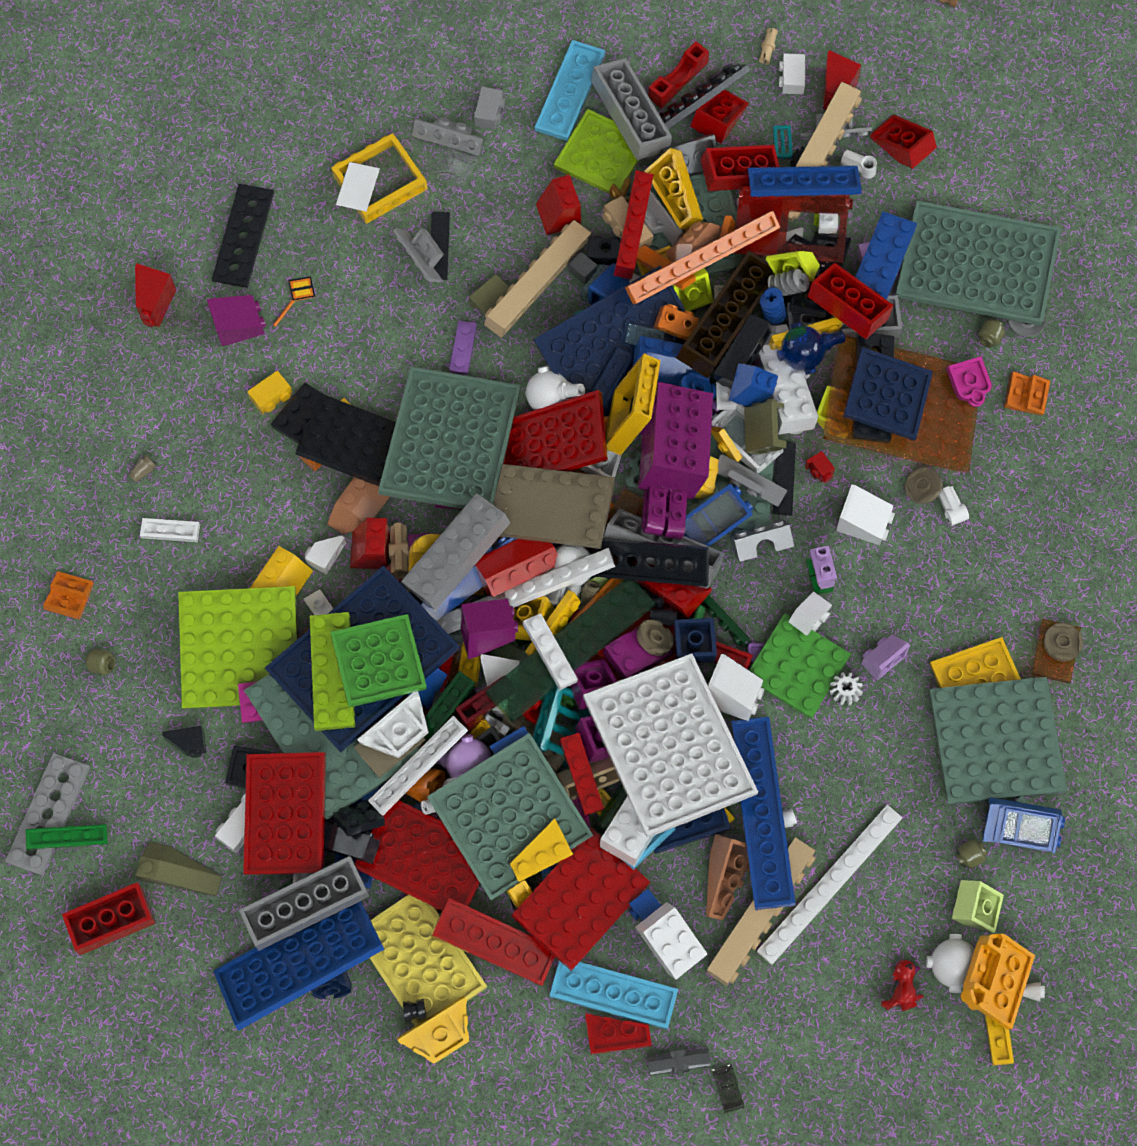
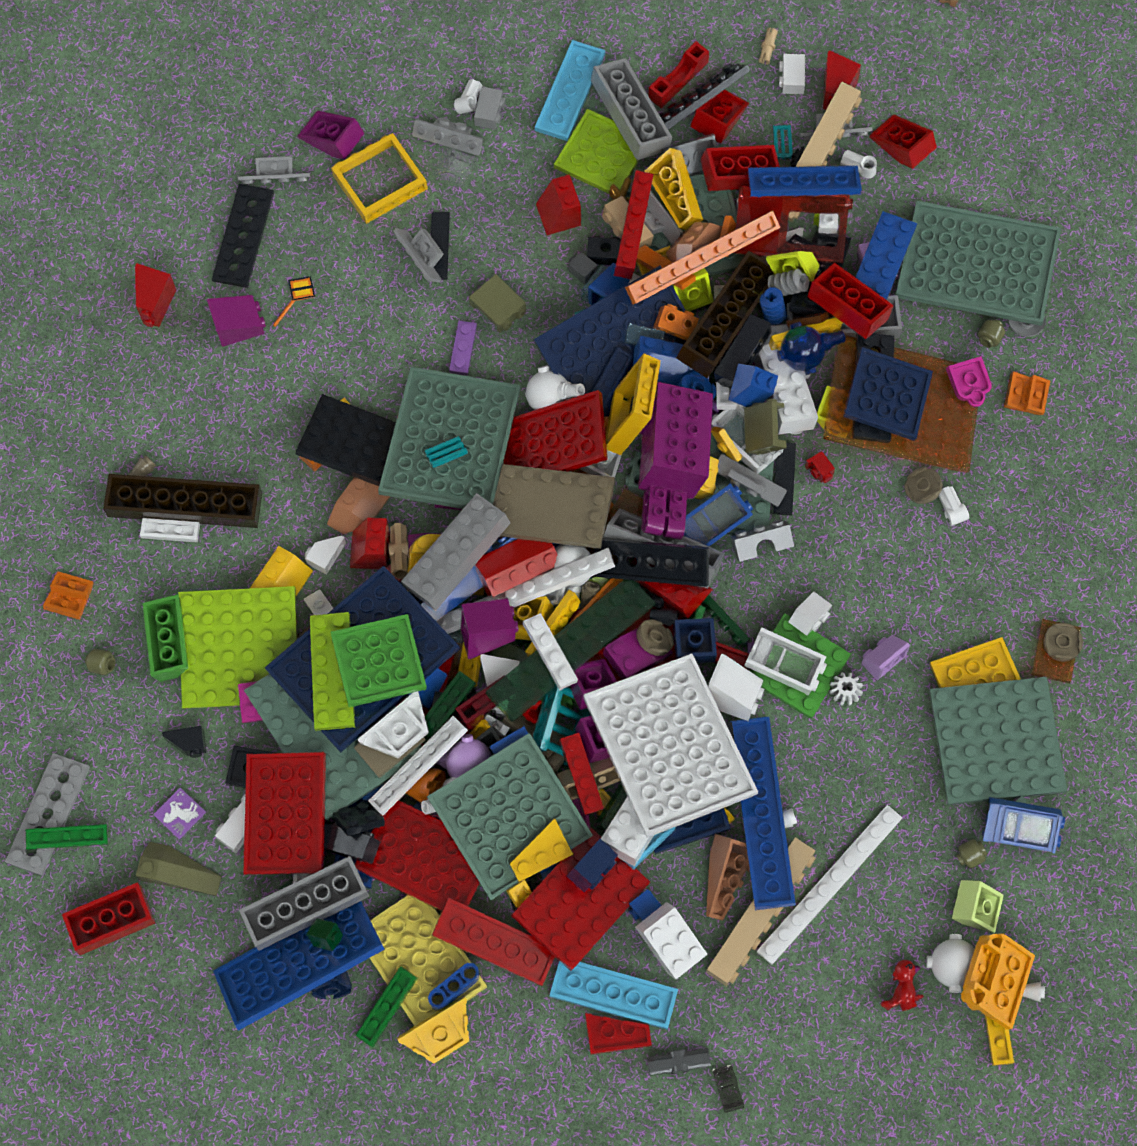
yellow brick [247,370,292,415] -> none
black plate [270,383,325,444] -> none
white sticker [336,162,380,212] -> none
black wheel [403,999,426,1022] -> none
tan brick [484,220,591,338] -> none
lavender hips [805,546,837,594] -> none
white slope [836,484,895,545] -> none
none -> dark brown brick [103,474,262,528]
none -> bright green slope [143,594,188,682]
none -> tile [152,787,209,842]
none -> light grey bracket [238,156,311,184]
none -> magenta slope [298,110,365,159]
none -> dark green brick [306,918,343,951]
none -> green tile [355,966,418,1047]
none -> teal tile [425,436,468,468]
none -> blue beam [428,963,480,1011]
none -> white piece [454,79,483,114]
none -> dark blue brick [567,839,618,893]
none -> door [744,628,827,695]
none -> reddish brown tile [787,312,829,328]

